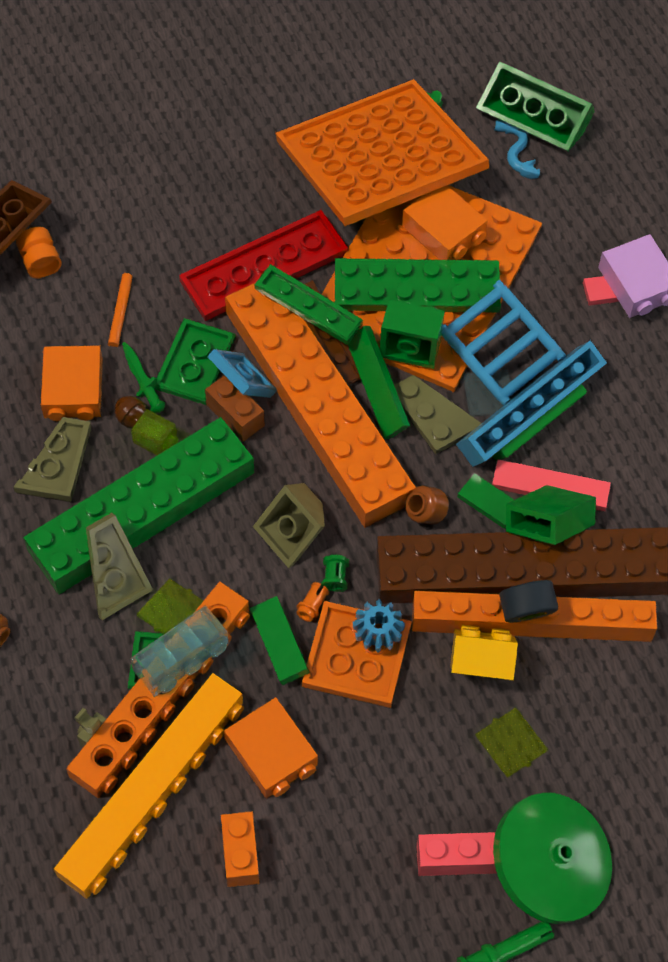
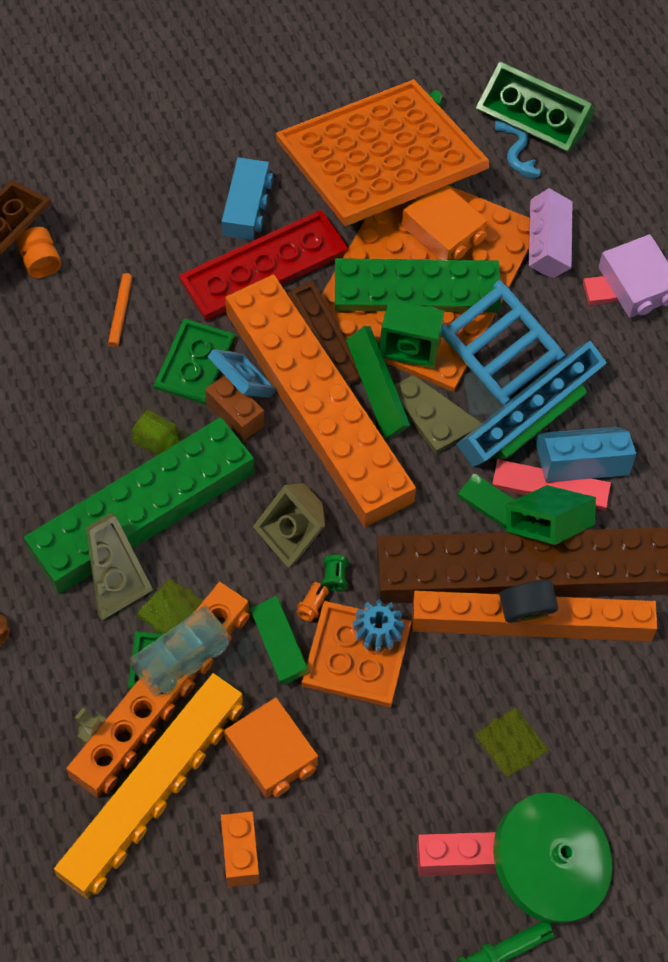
olive wing [13,417,92,502] -> none
orange brick [41,346,103,421] -> none
reddish brown piece [115,396,147,428] -> none
green sword [122,342,165,413] -> none
green tile [254,264,363,345] -> none
dark orange head [405,486,449,525] -> none
yellow brick [450,625,518,680] -> none
none -> dark azure brick [222,157,273,241]
none -> lavender brick [529,188,572,278]
none -> dark azure slope [534,427,636,482]

